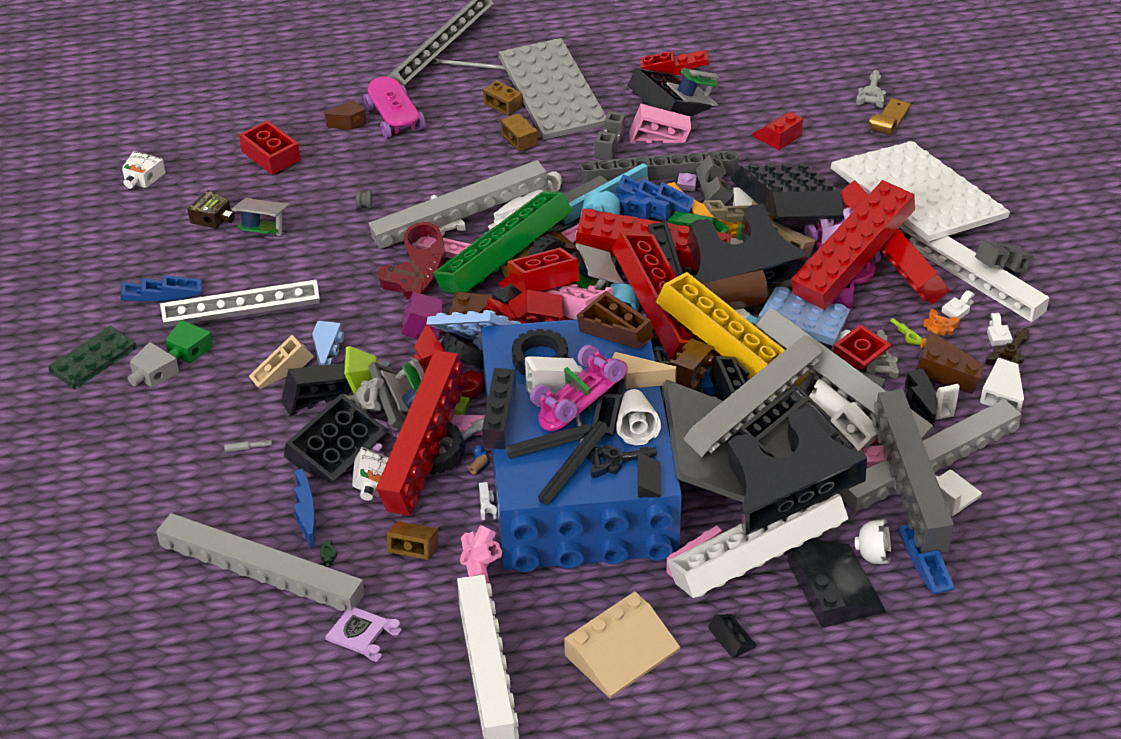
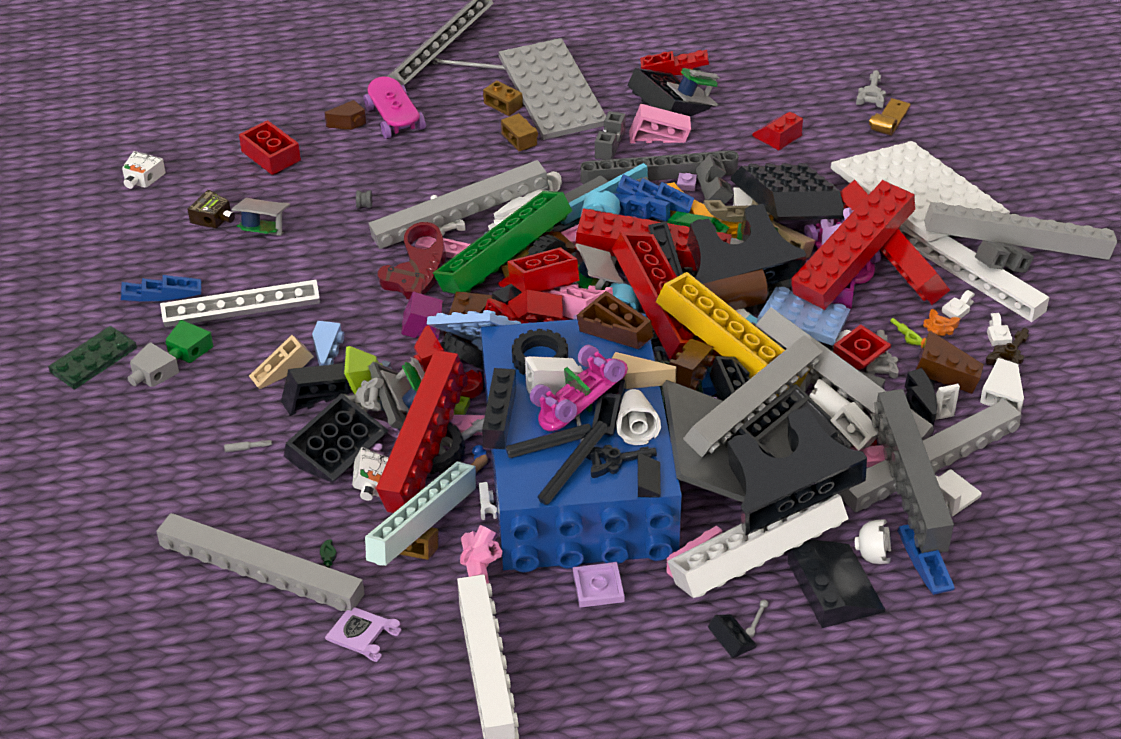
blue slope [293,469,316,549] -> none
tan slope [564,591,680,699] -> none
none -> light aqua brick [365,462,476,566]
none -> lavender plate [573,562,624,607]
none -> light grey hinge [746,599,768,637]
none -> light grey brick [924,202,1117,260]

